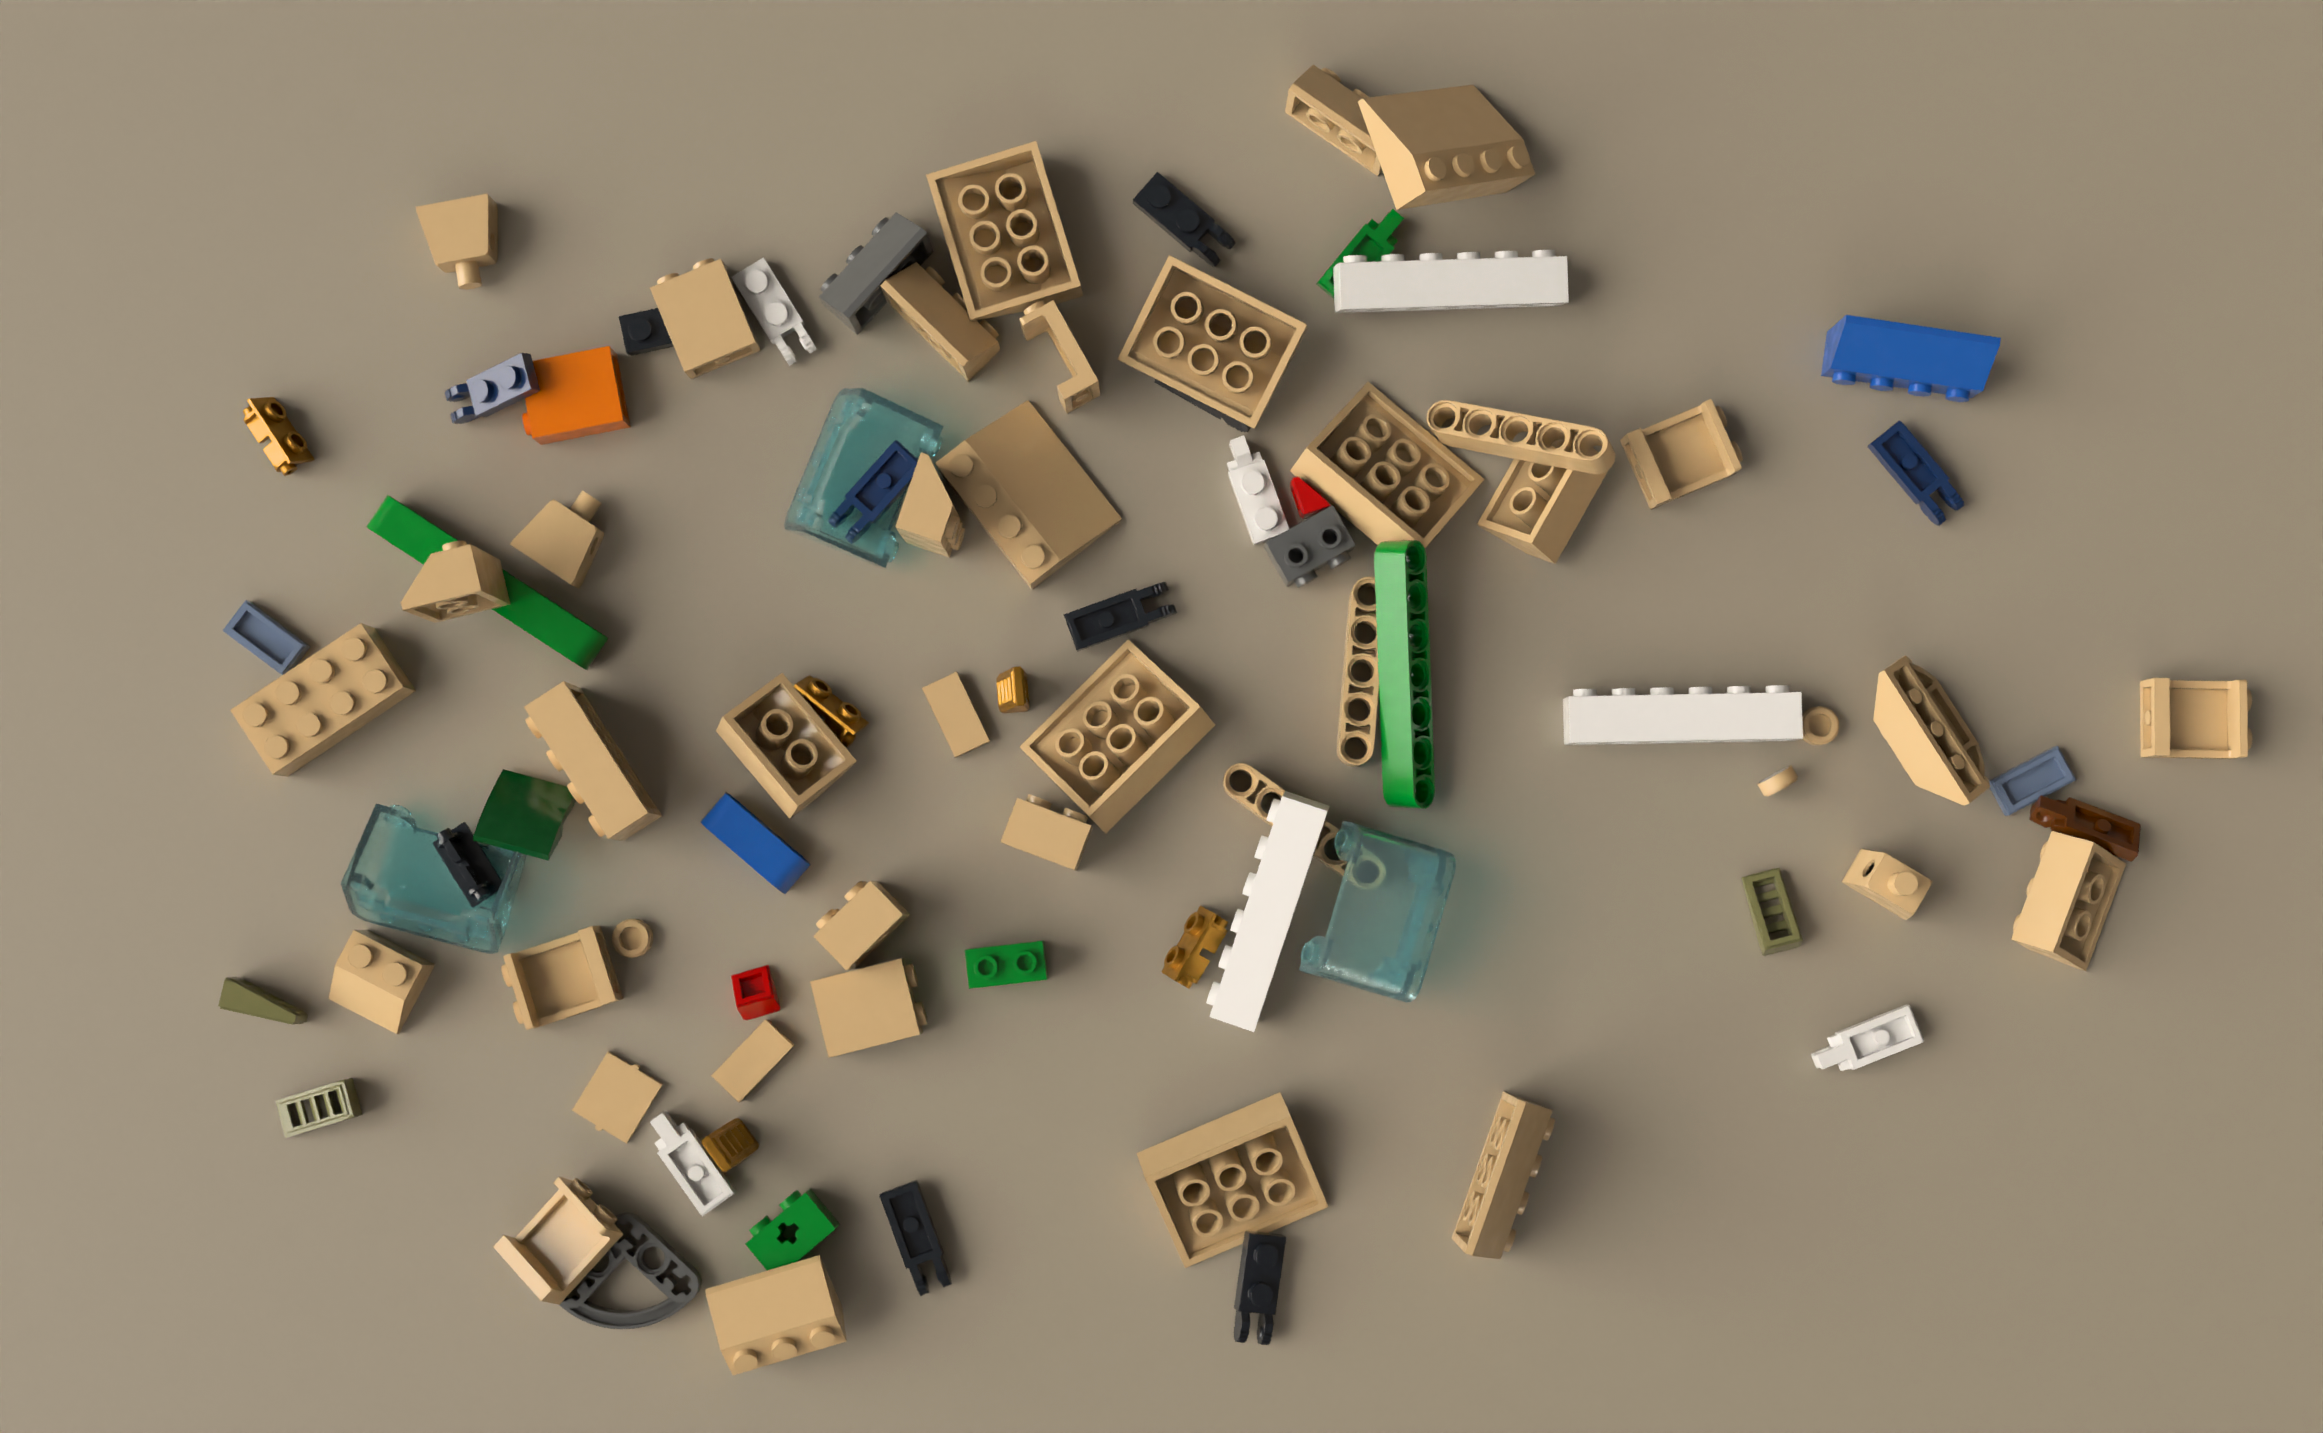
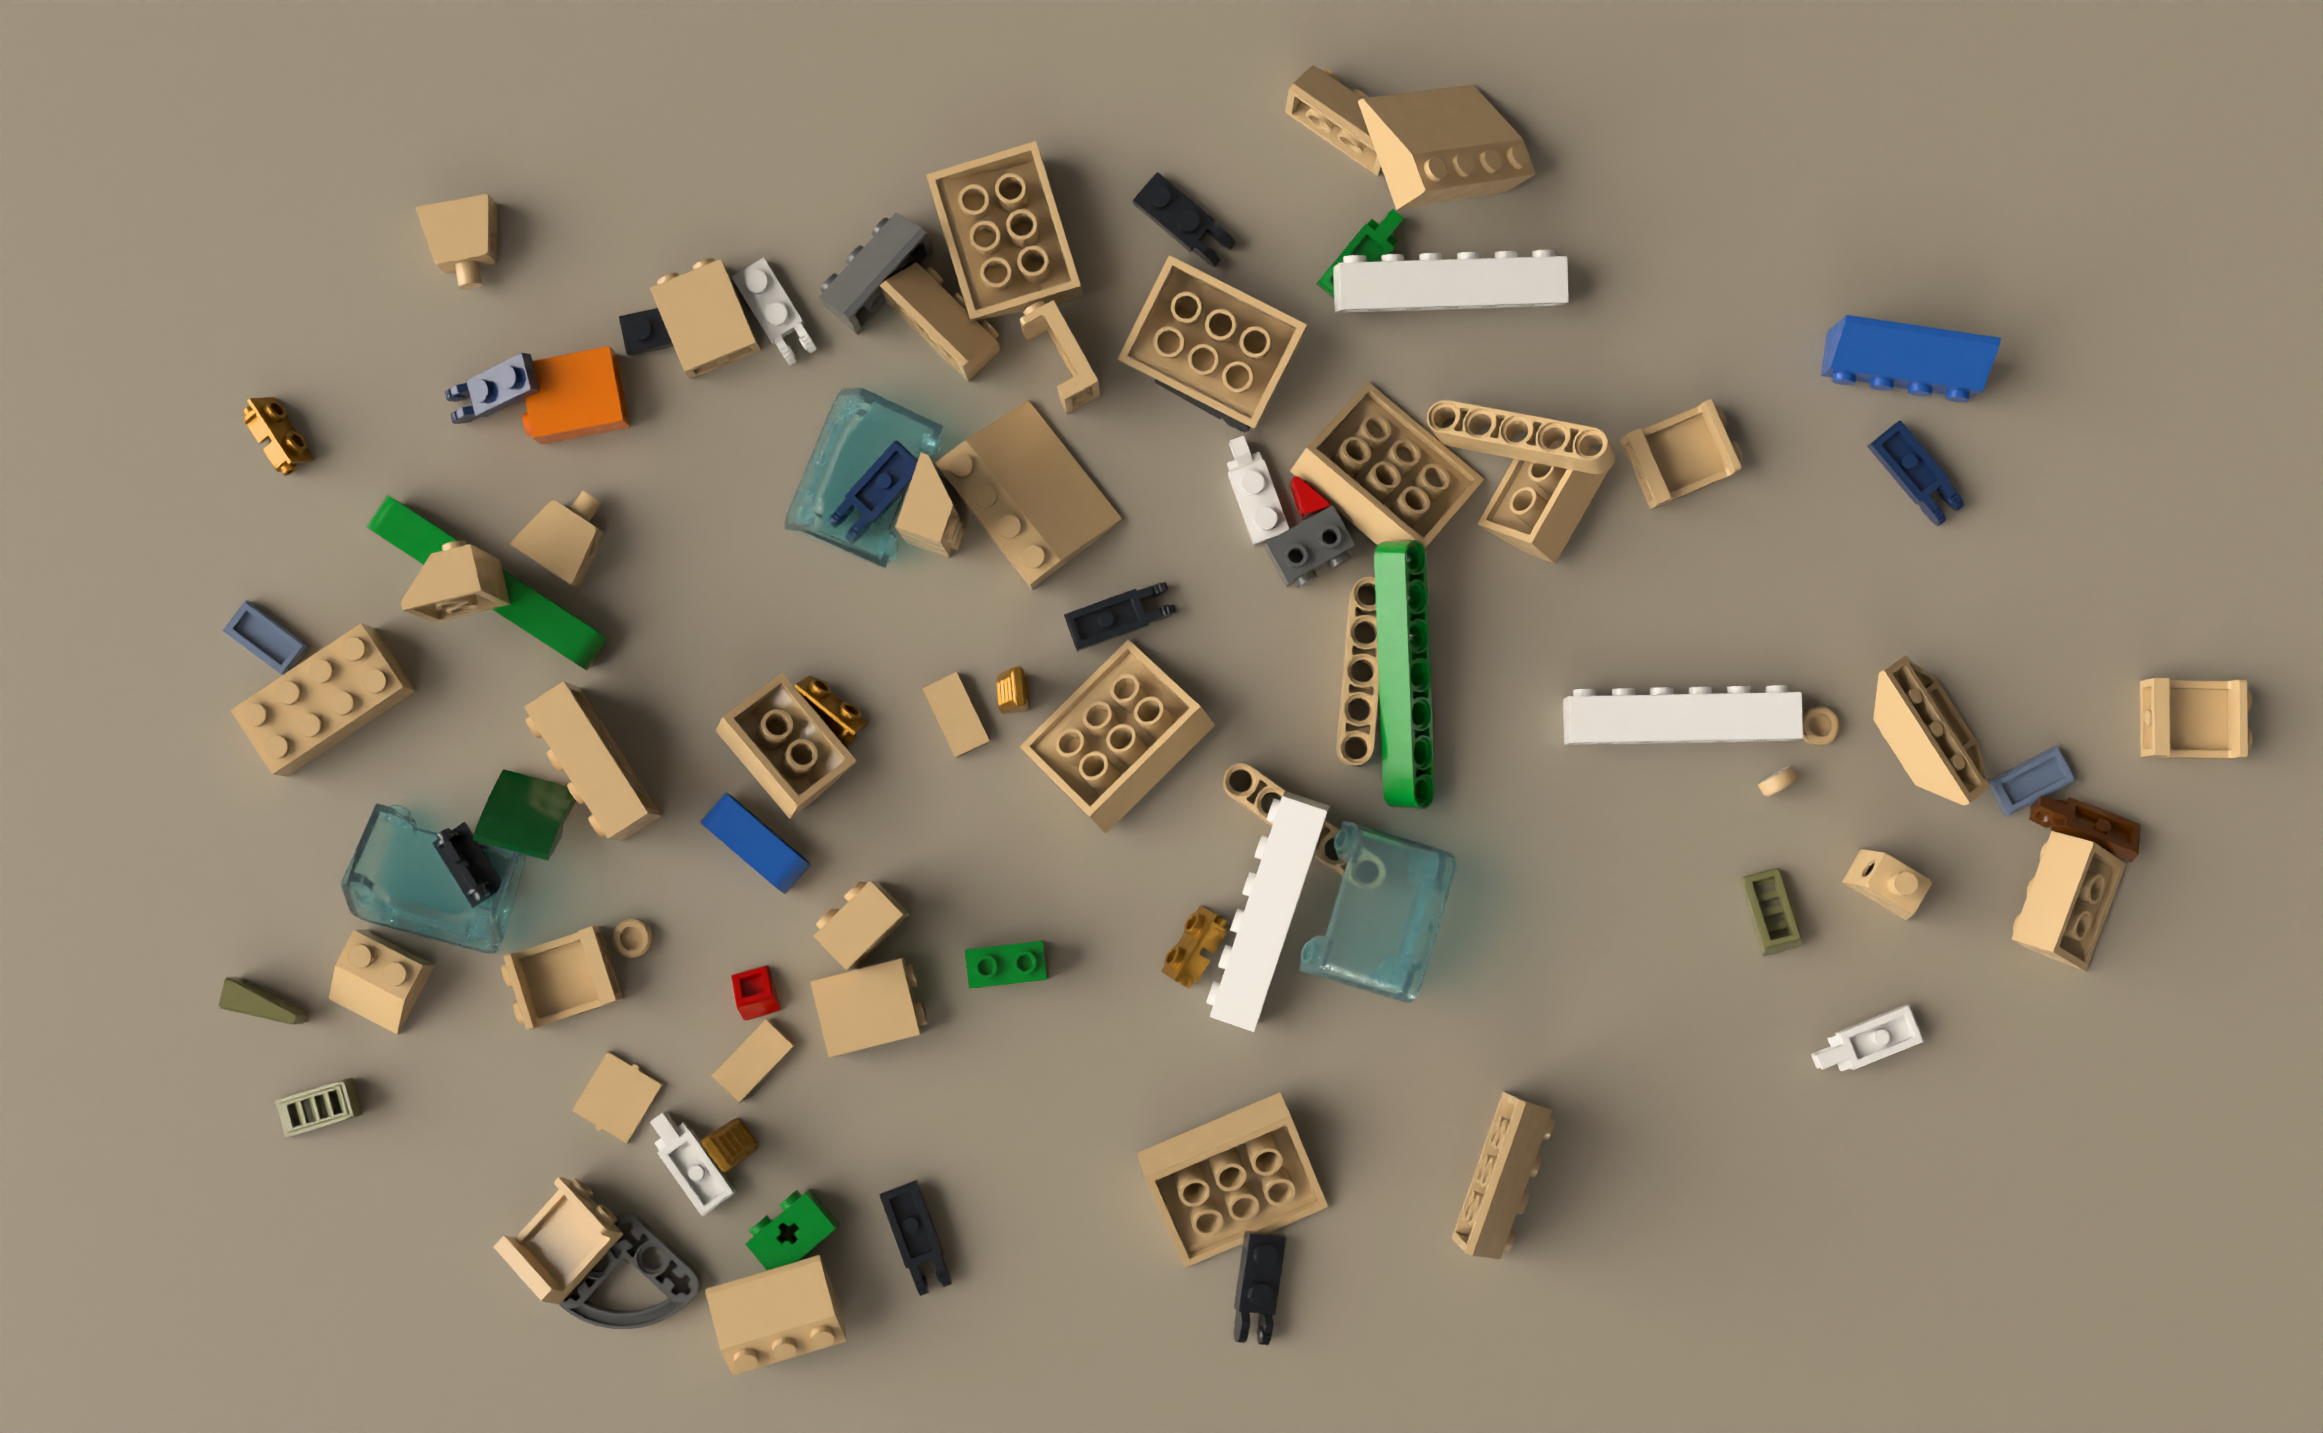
tan brick [1001,794,1093,871] -> none

